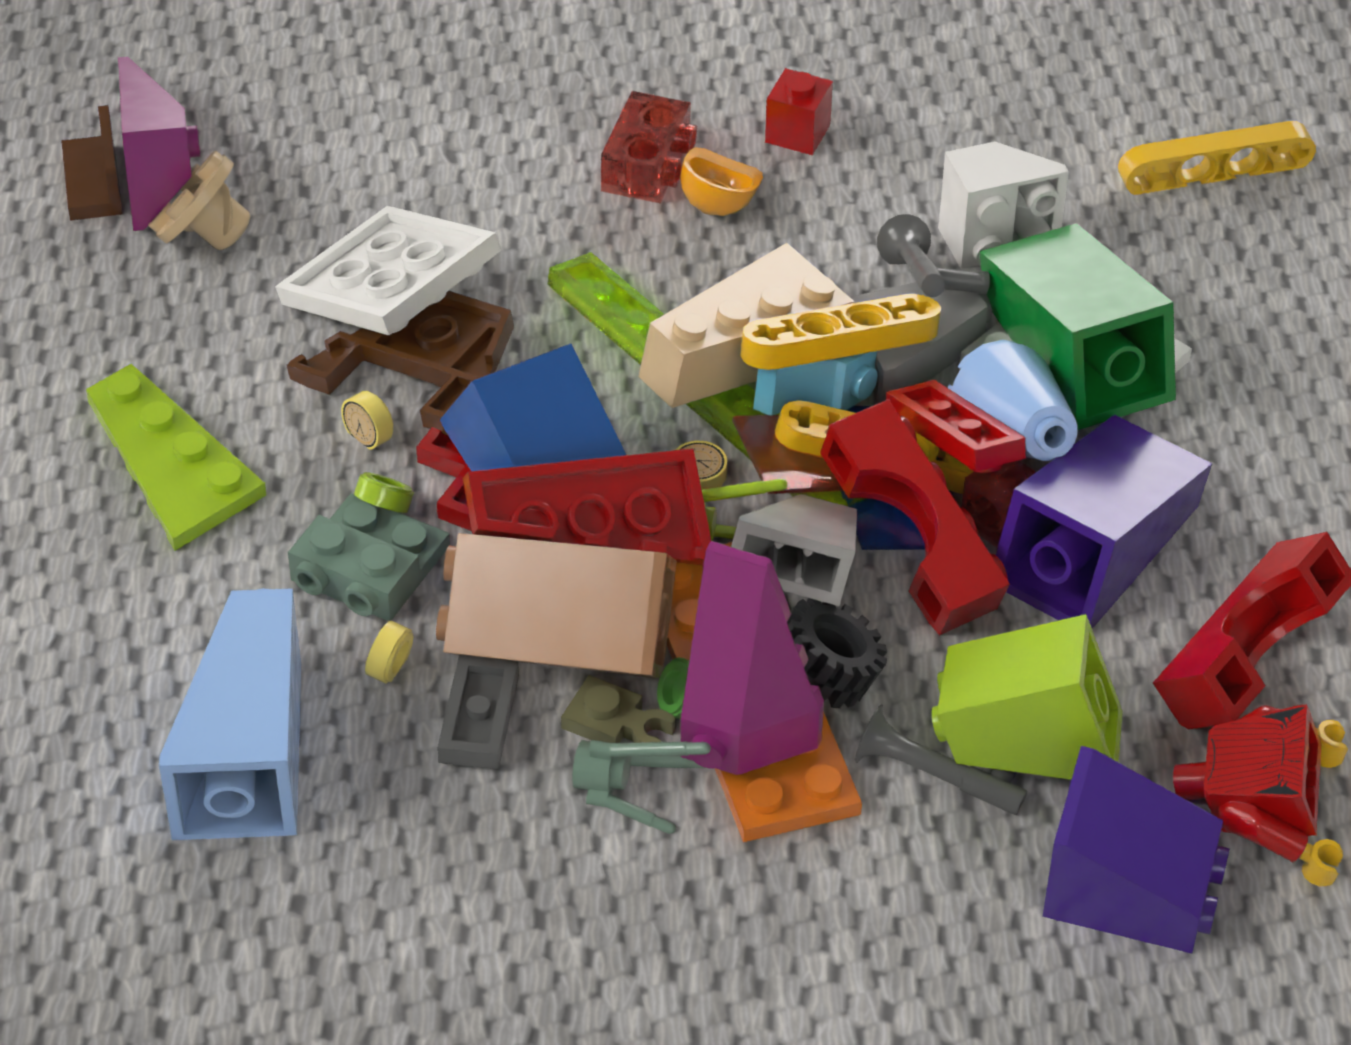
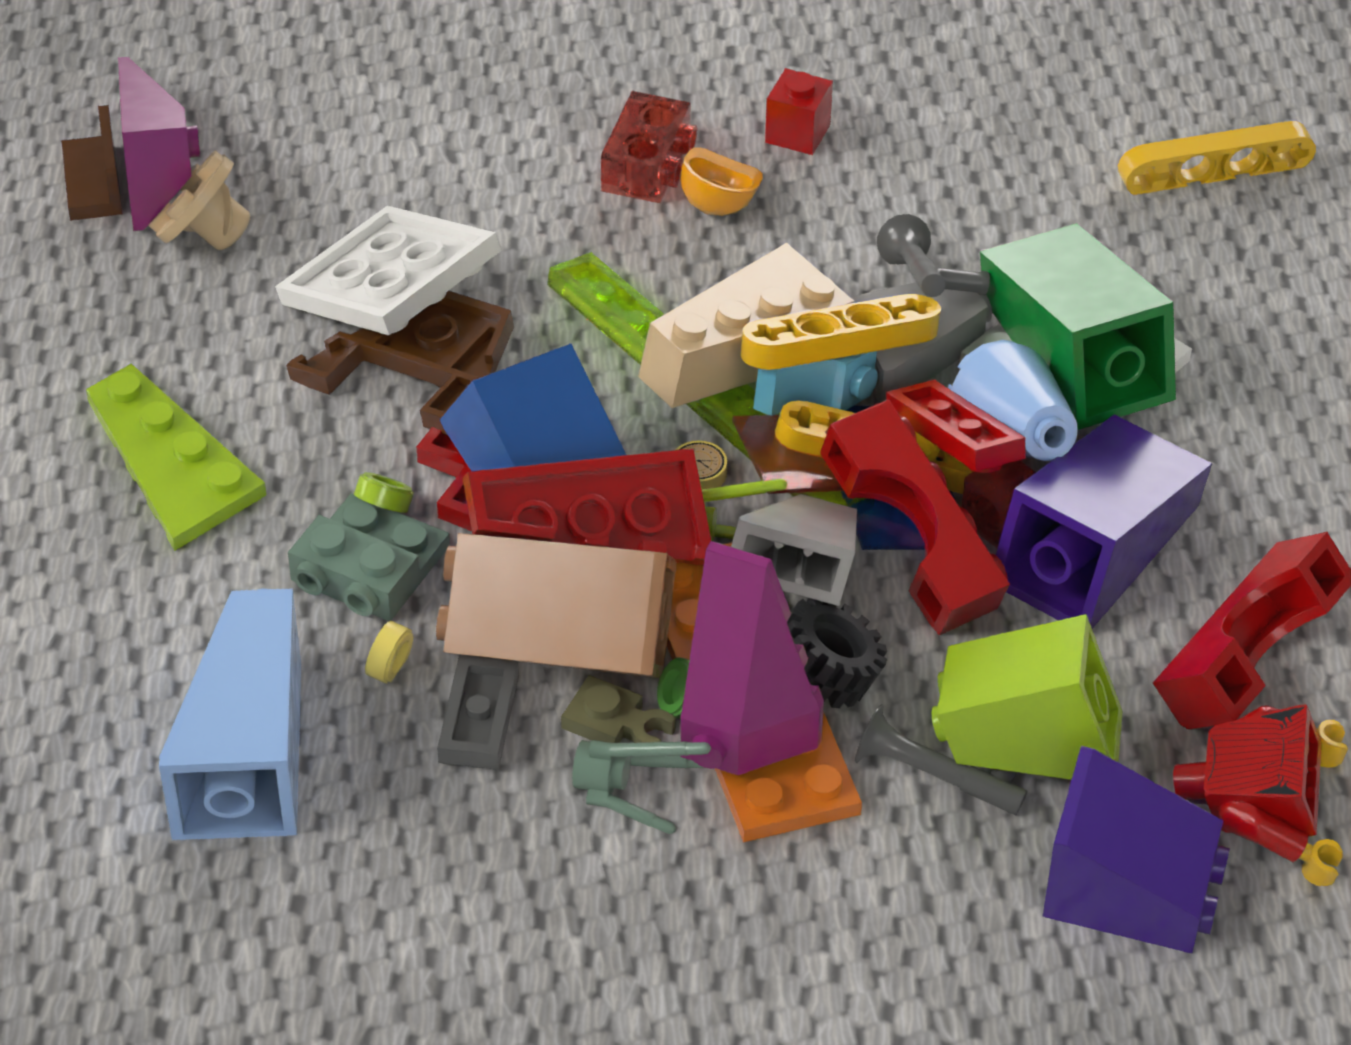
tile [341,391,393,450] -> none
white slope [938,142,1069,269] -> none

